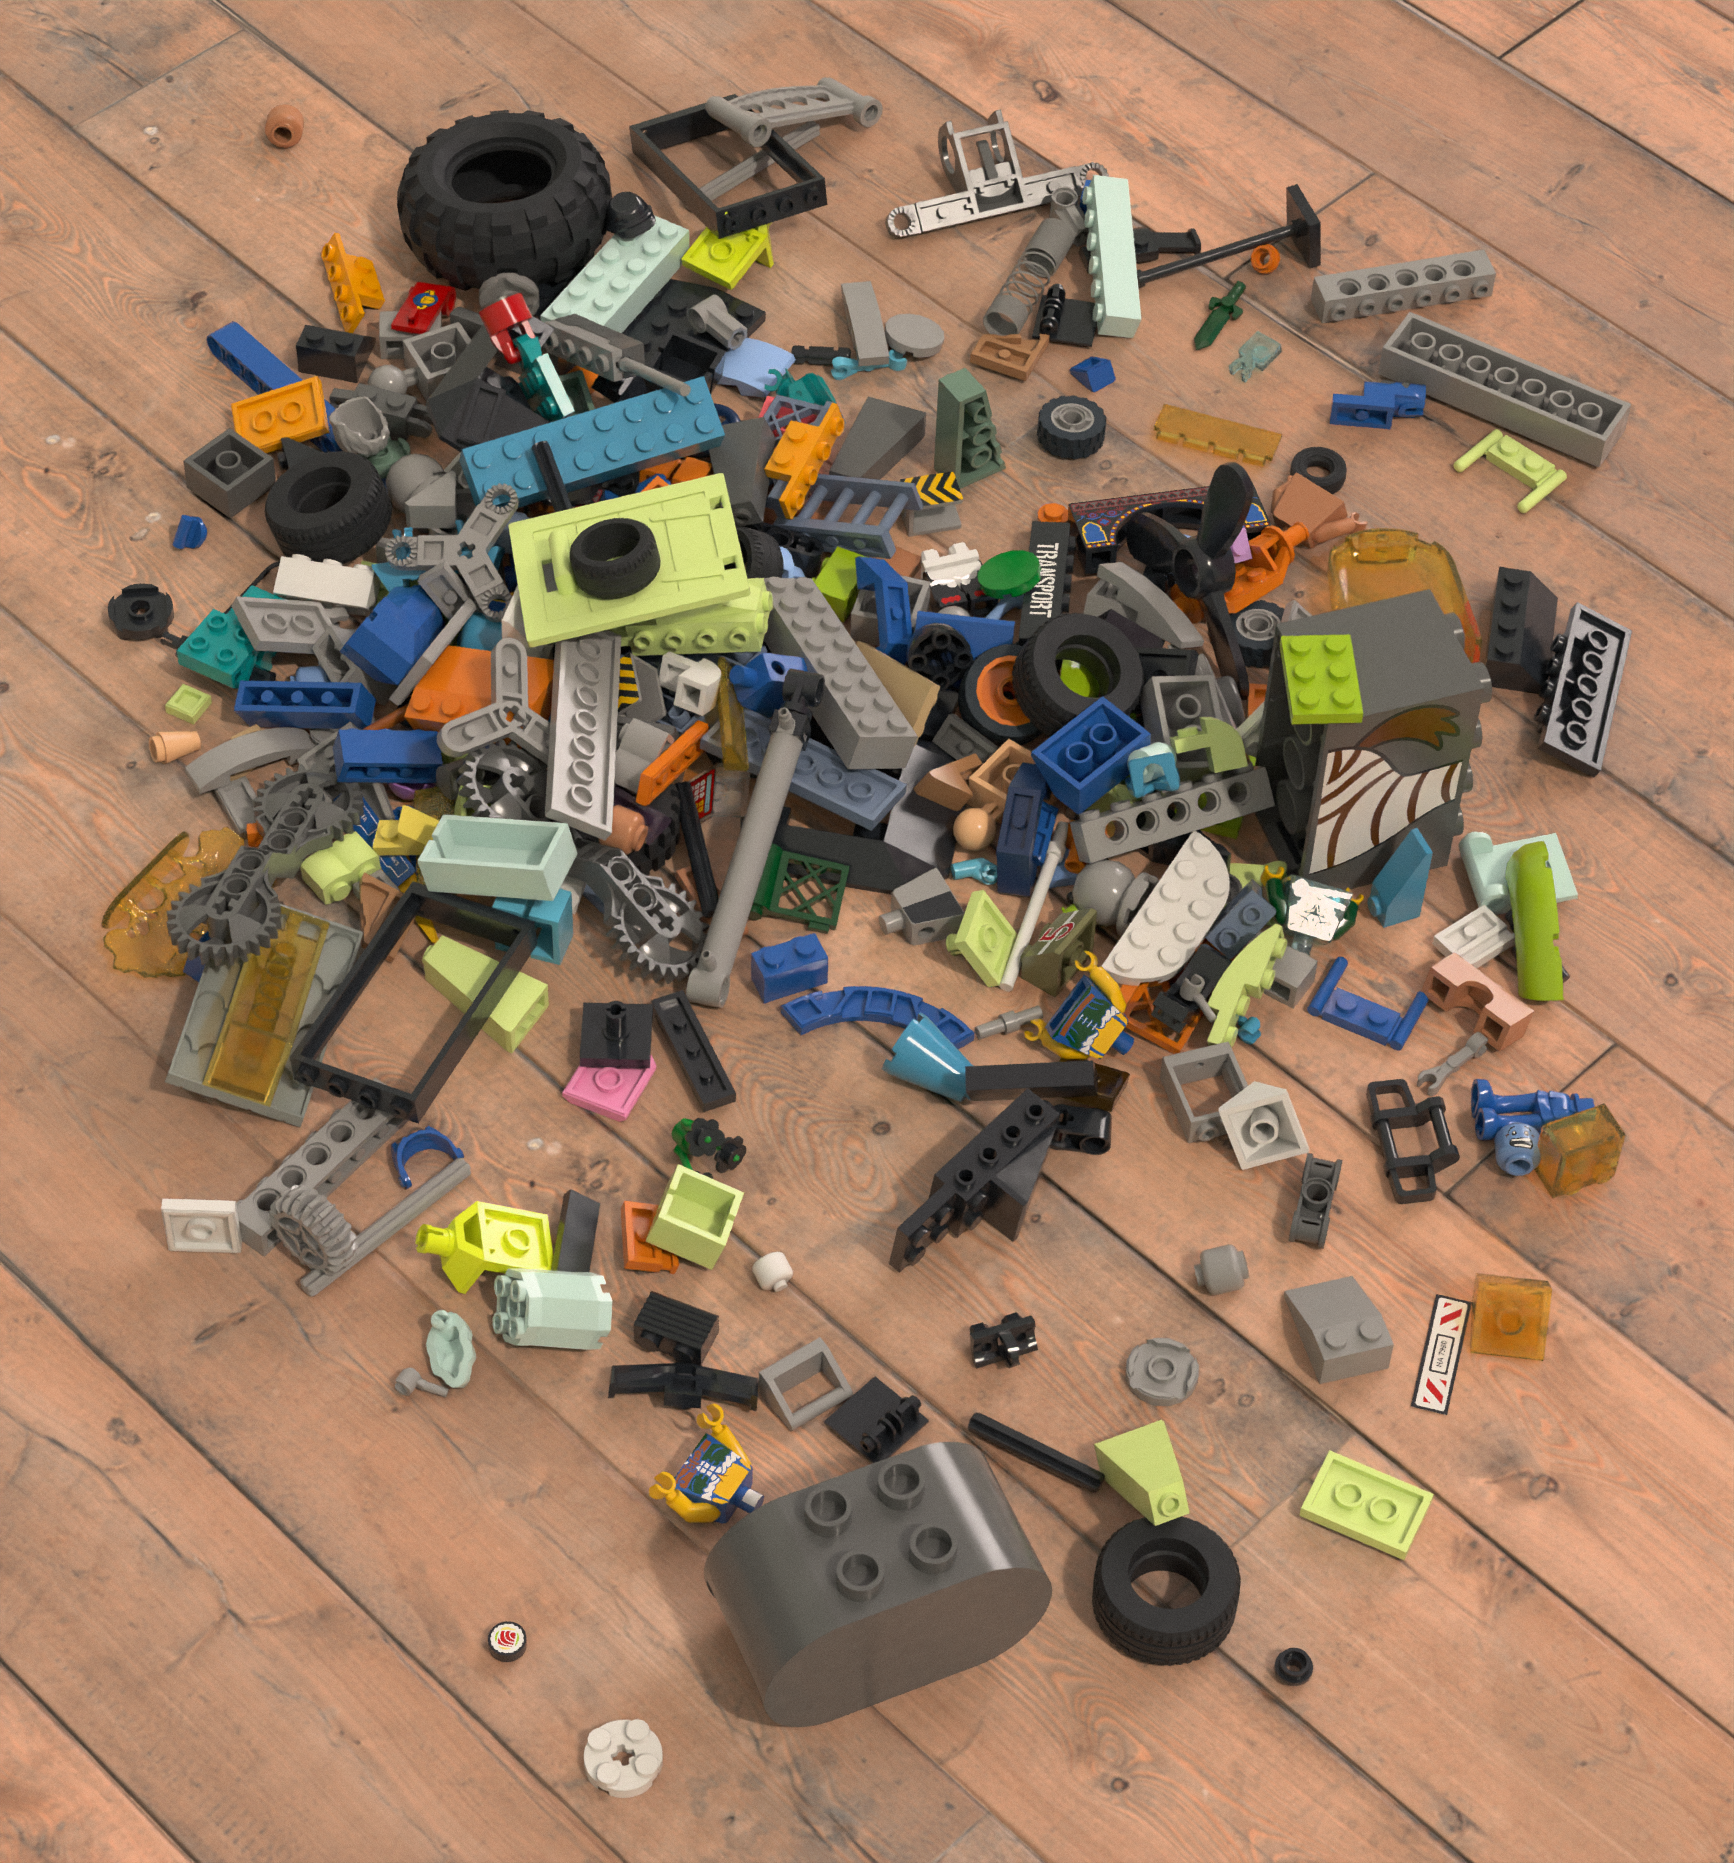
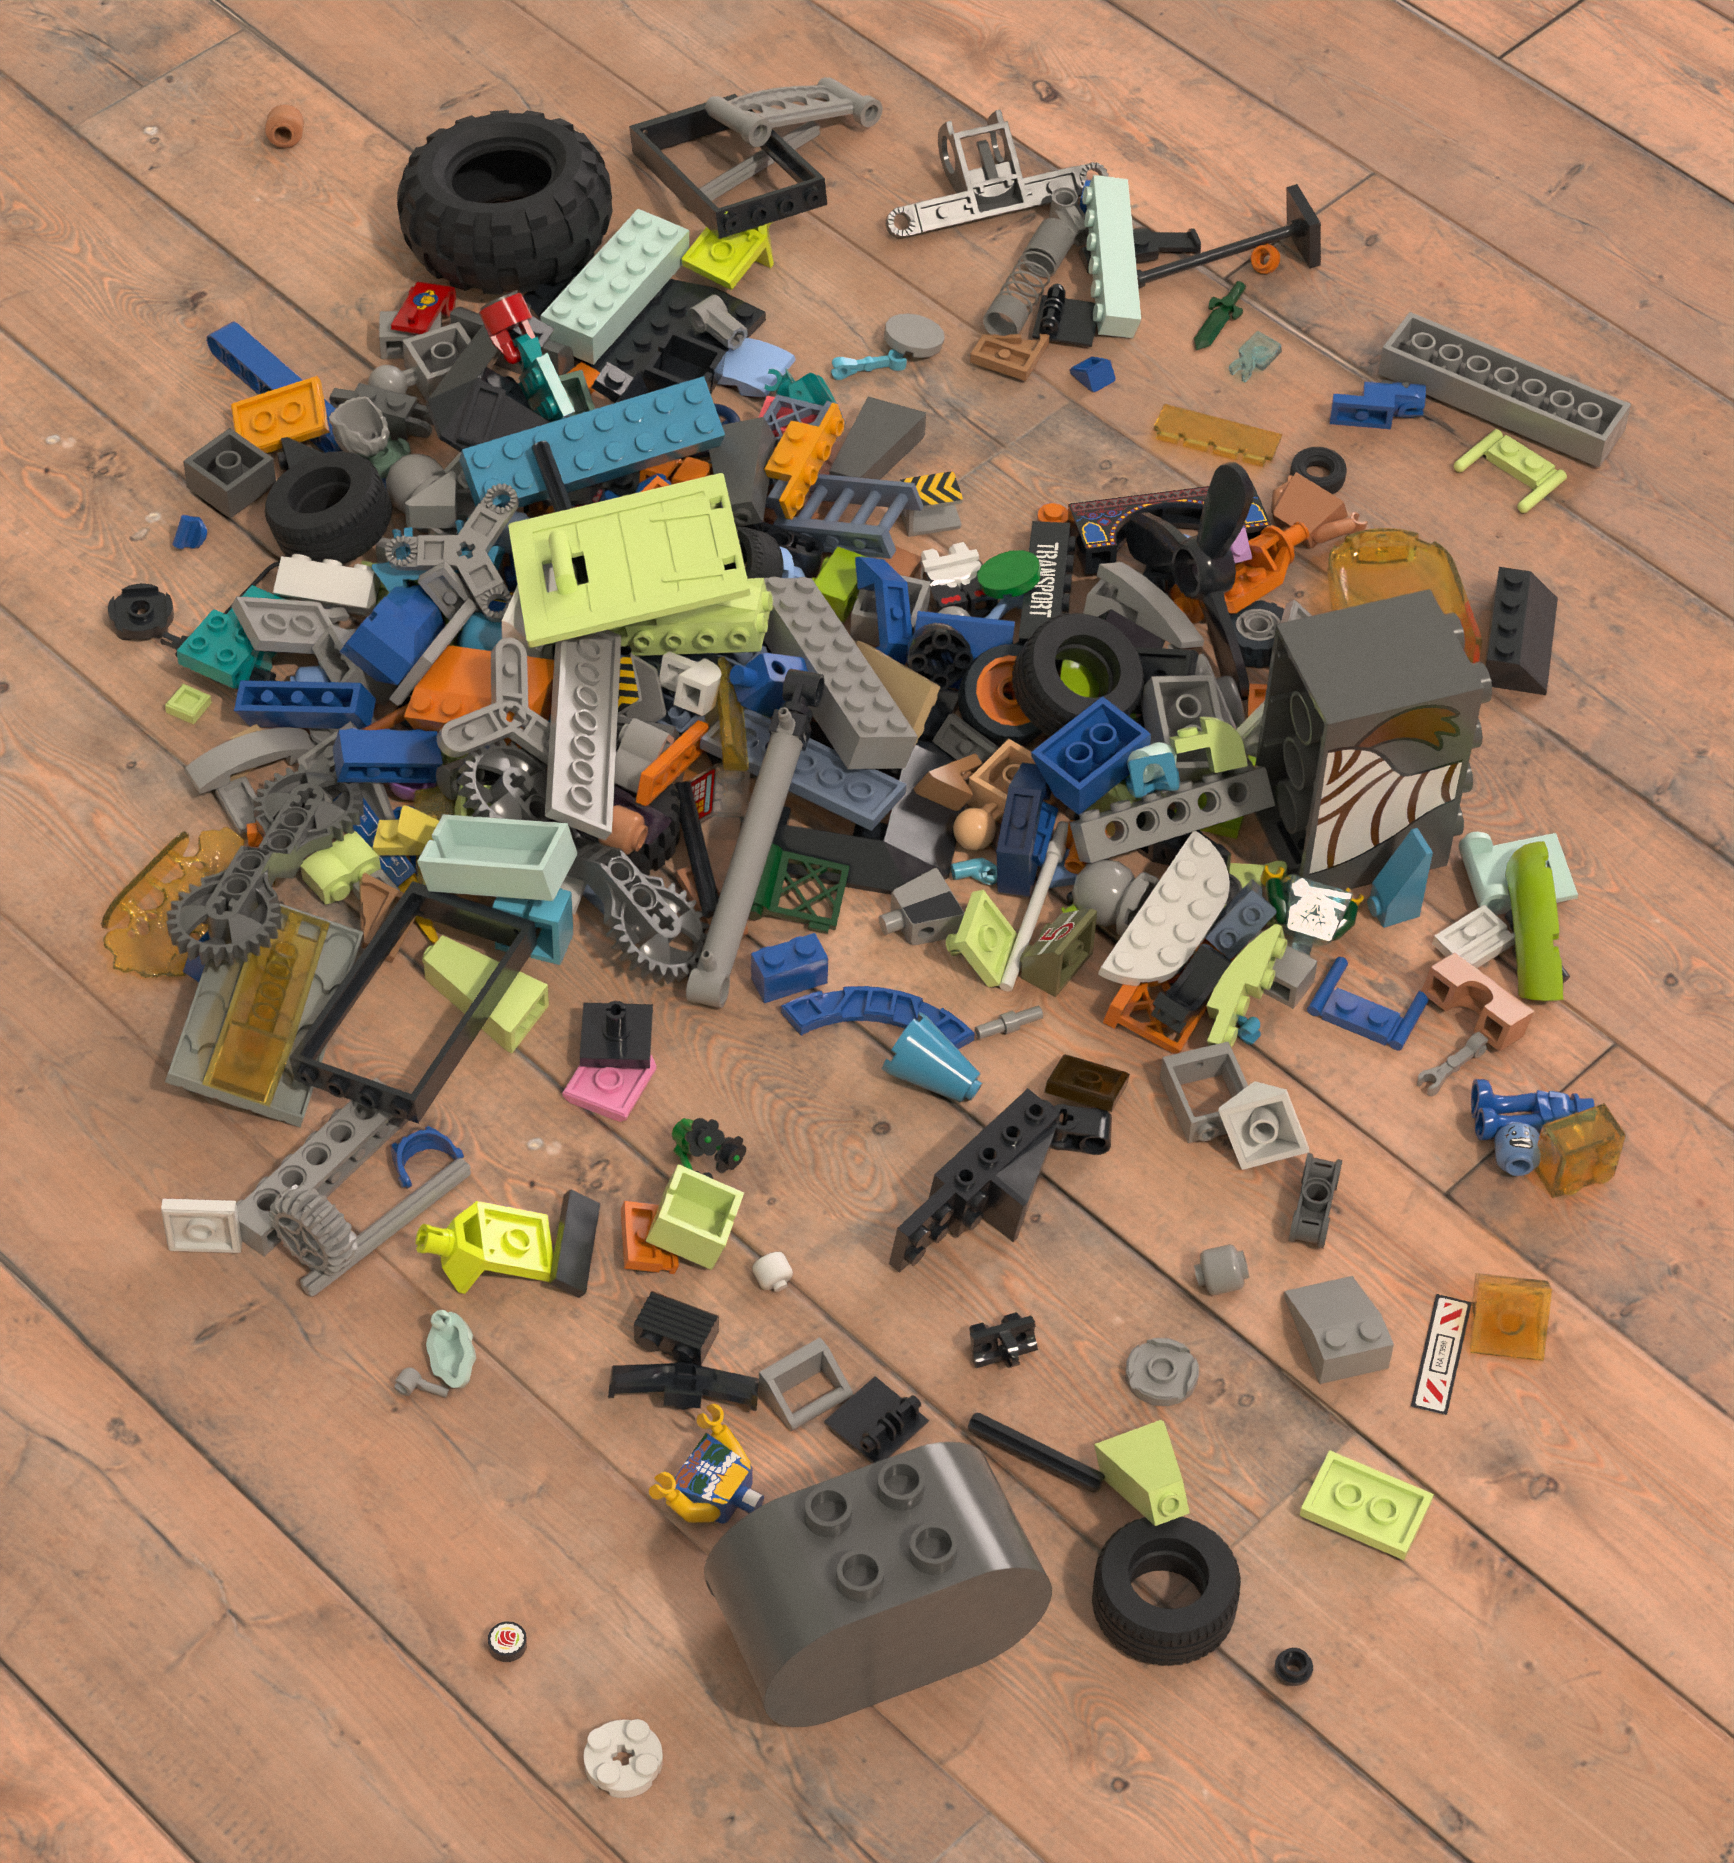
light nougat cone [149,731,201,764] -> none
black slope [296,325,376,383] -> none
light orange bracket [321,232,385,333] -> none
light grey tile [479,273,539,316] -> none
light aqua brick [492,1268,612,1350] -> none
piece [544,314,691,396] -> none
black tyre [569,518,661,599] -> none
black hat [606,192,656,239] -> none
black plate [651,990,736,1112] -> none
black axle [791,345,851,365] -> none
light grey slope [841,281,889,366] -> none
sand green wedge [934,368,1006,489] -> none
black piece [965,1060,1098,1101] -> none
torso [1024,951,1134,1060] -> none
black wheel [1037,395,1107,459] -> none
light grey hand [1180,974,1217,1022] -> none
lime plate [1280,634,1363,724] -> none
light grey brick [1311,250,1496,323] -> none
black bar [1366,1079,1460,1204] -> none
black plate [1533,602,1632,778] -> none

